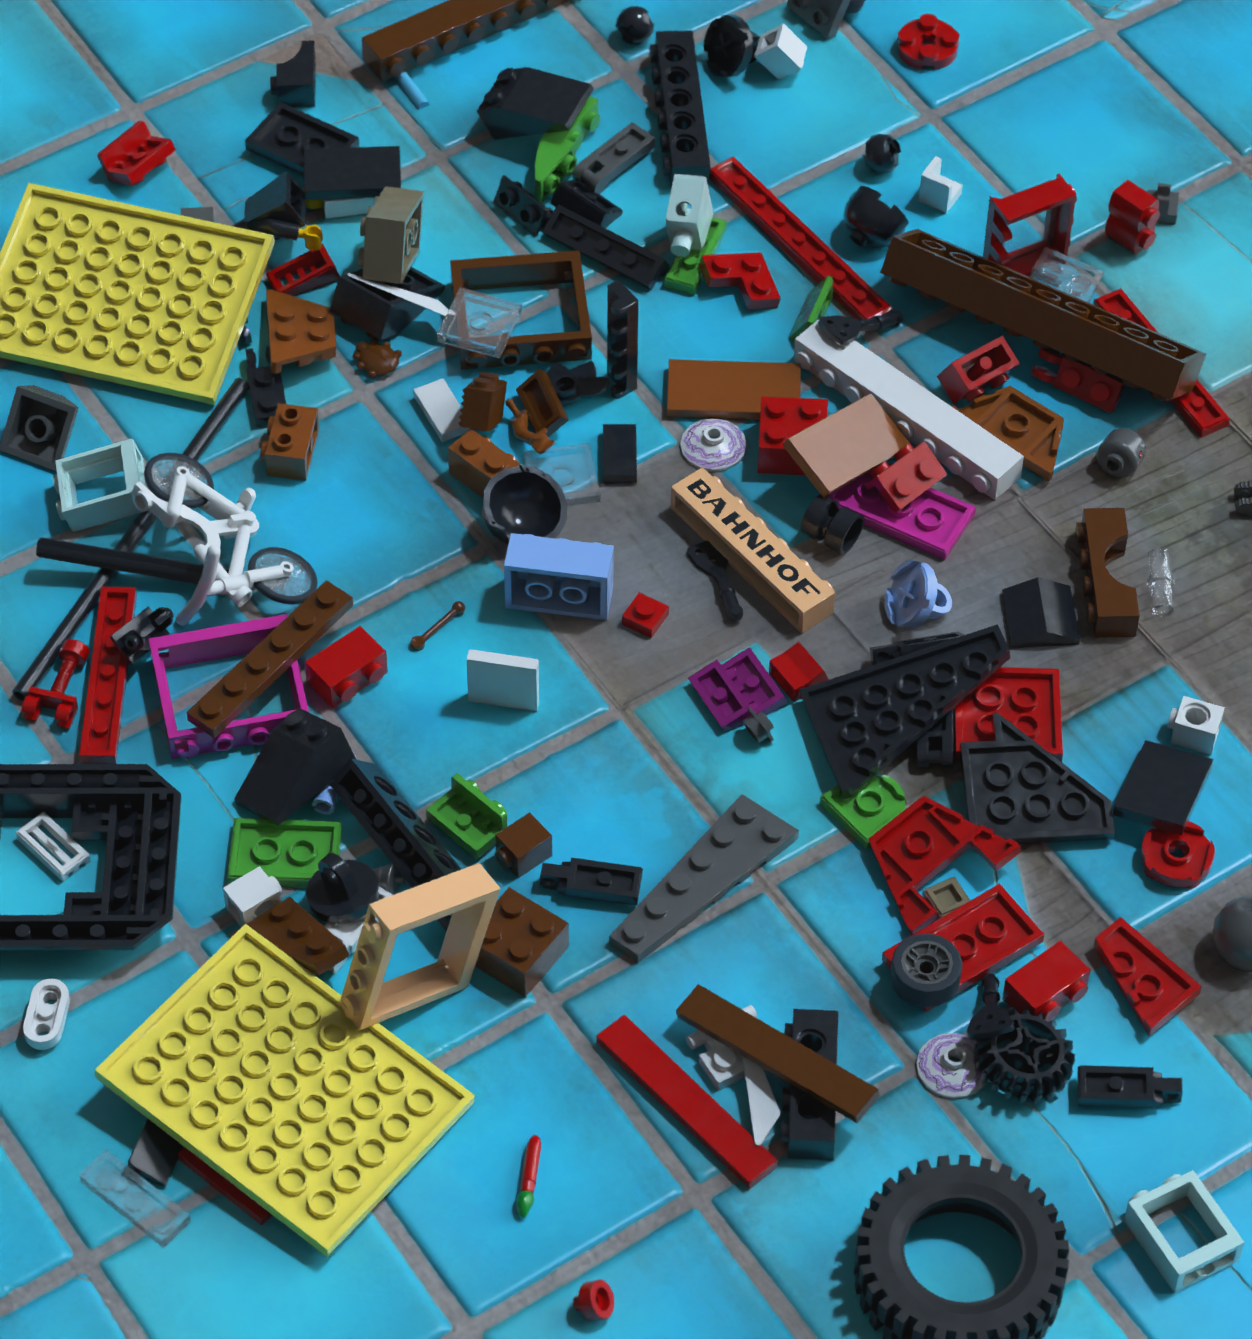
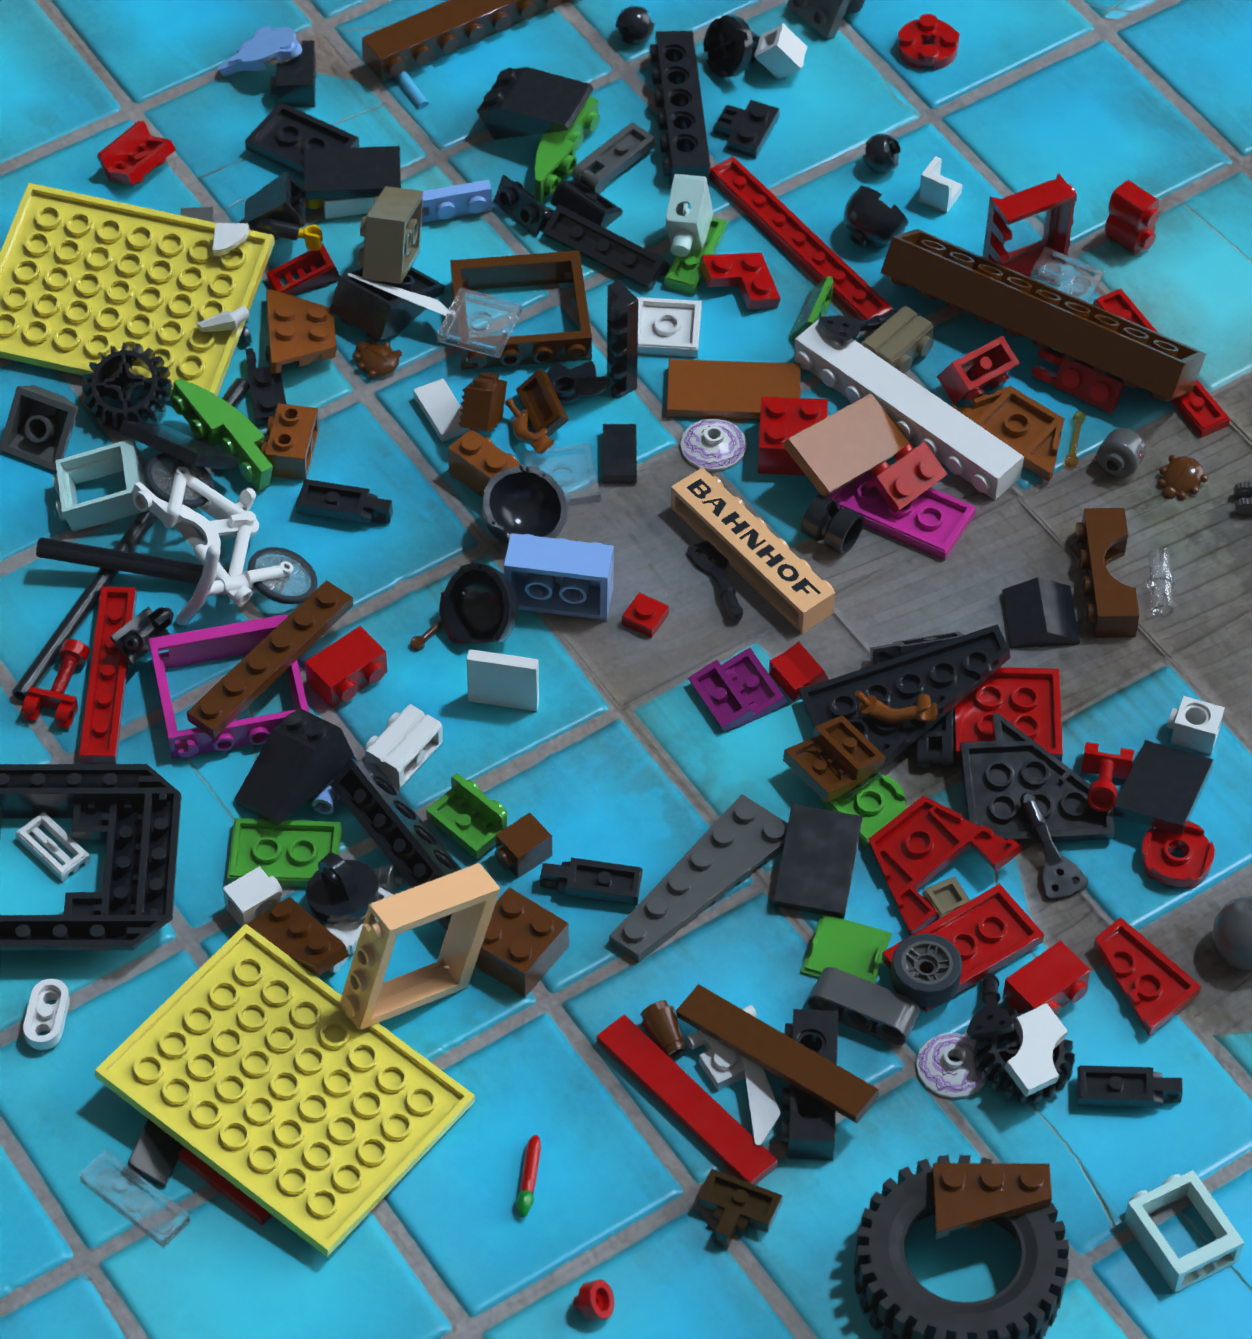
dark grey plate [742,707,774,743] -> none
light blue tile [885,560,952,630] -> none
dark grey tile [1147,183,1179,225] -> none
none -> black gear [82,342,173,431]
none -> black tile [119,421,240,470]
none -> bright green slope [171,379,273,491]
none -> white bar [196,306,250,332]
none -> white tile [212,223,249,256]
none -> light blue tile [218,26,302,76]
none -> black hinge [296,479,393,523]
none -> white brick [364,704,443,789]
none -> light blue plate [421,179,492,226]
none -> black cylinder [439,563,519,644]
none -> white tile [637,297,702,357]
none -> reddish brown cone [640,1000,687,1058]
none -> dark brown hinge [697,1169,783,1248]
none -> black hinge [713,100,780,159]
none -> black tile [773,803,863,919]
none -> reddish brown slope [783,715,886,803]
none -> bright green piece [800,914,892,984]
none -> dark grey beam [807,967,921,1045]
none -> dark orange piece [854,691,937,723]
none -> dark tan brick [861,305,934,374]
none -> reddish brown wing [932,1163,1052,1240]
none -> white tile [1005,1003,1068,1097]
none -> black piece [1020,792,1088,901]
none -> clear orange hinge [1065,411,1086,469]
none -> red bar [1081,742,1134,812]
none -> reddish brown piece [1157,455,1208,500]

